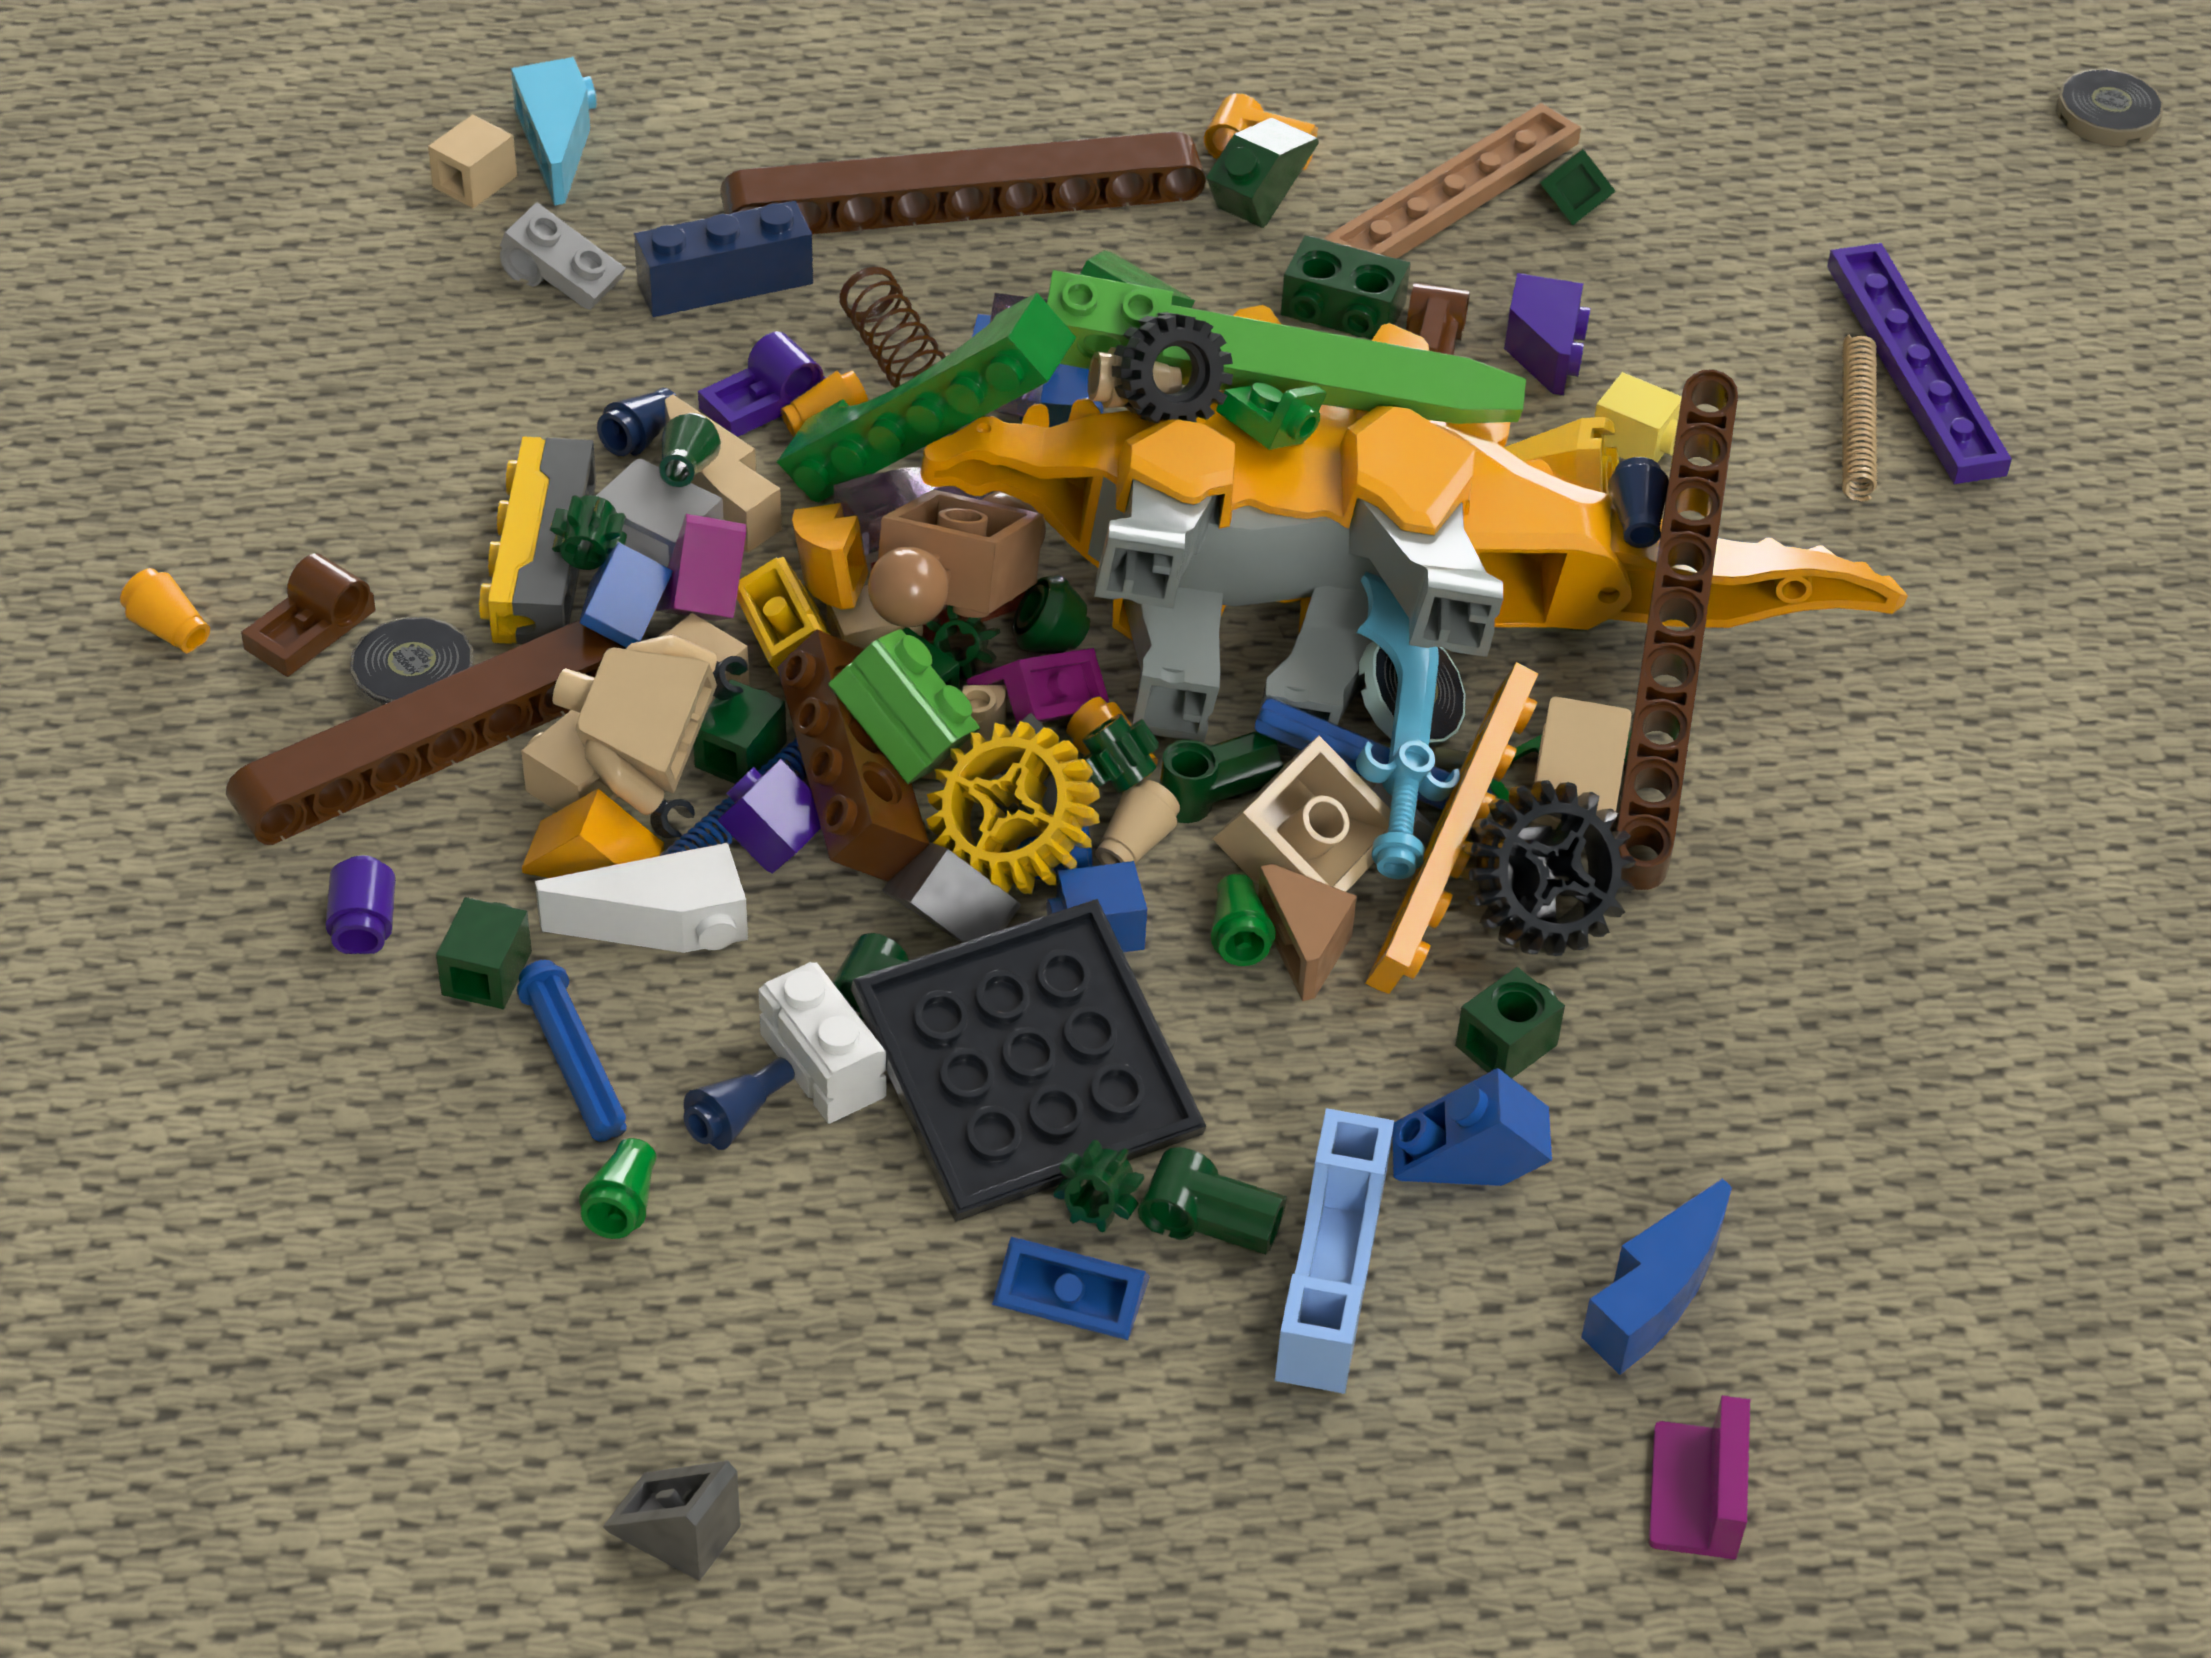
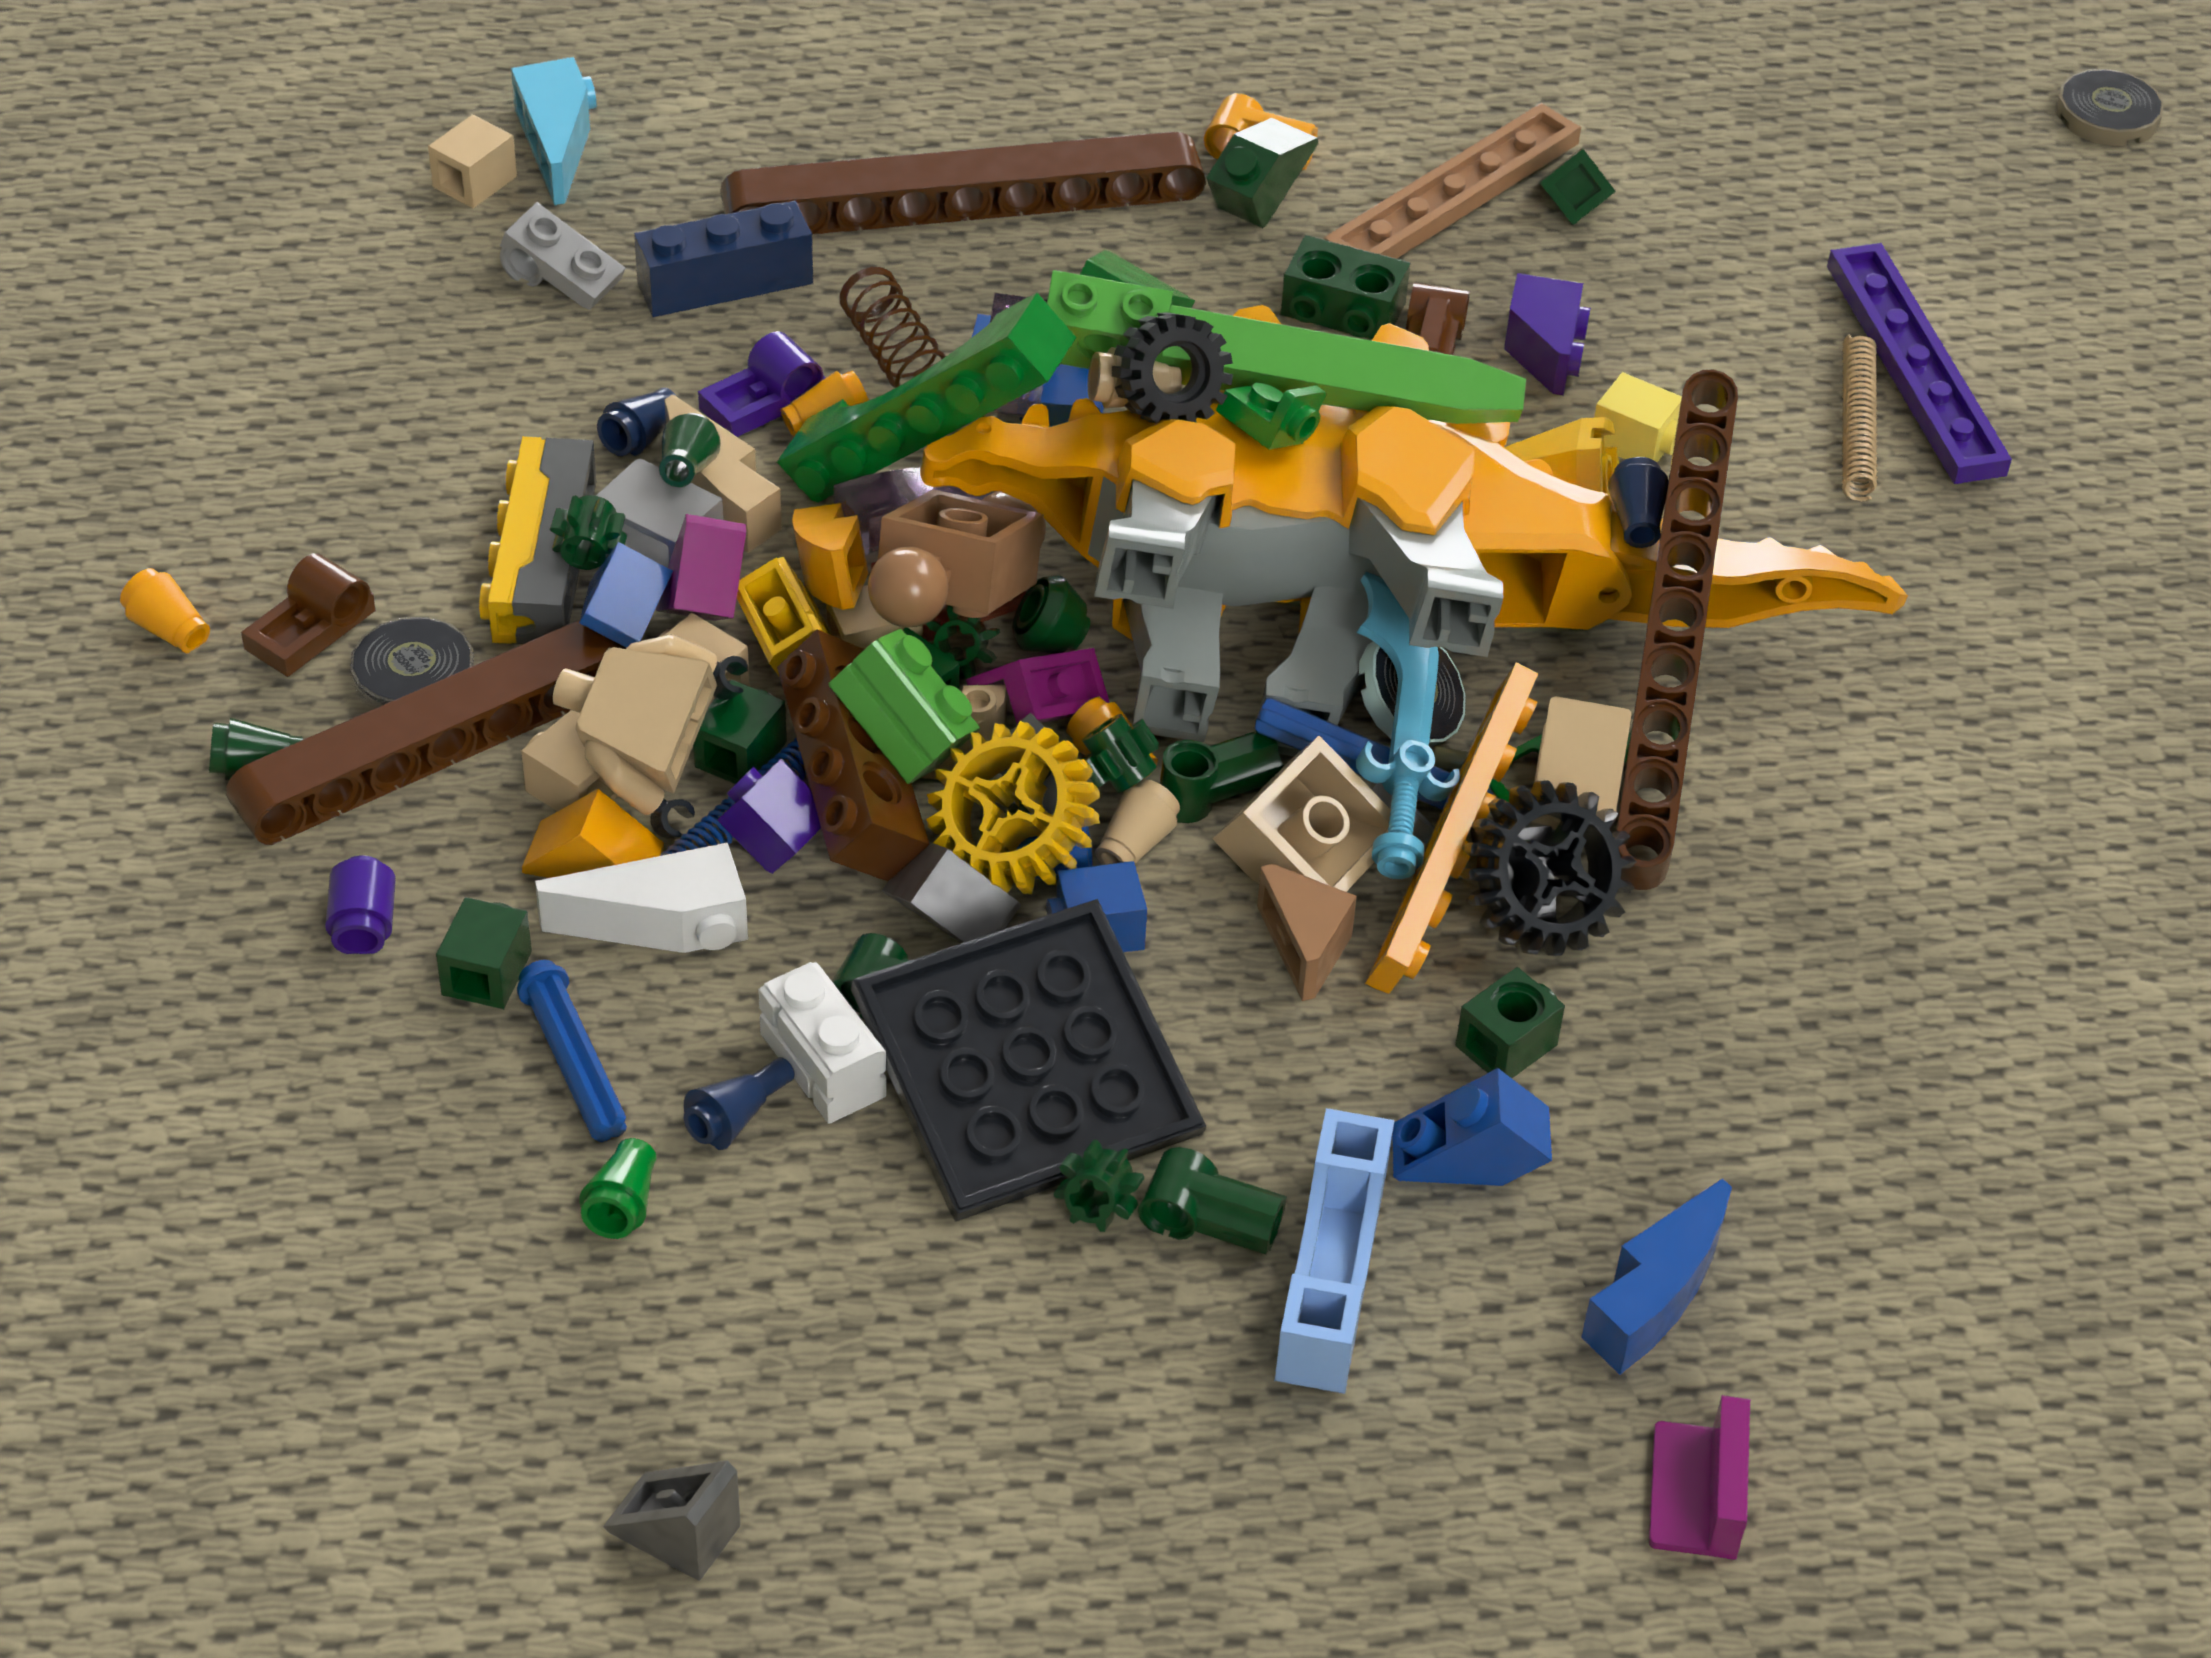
blue slope [992,1237,1150,1340] -> none
green cone [1211,874,1276,966] -> none
none -> dark green cone [209,718,303,780]

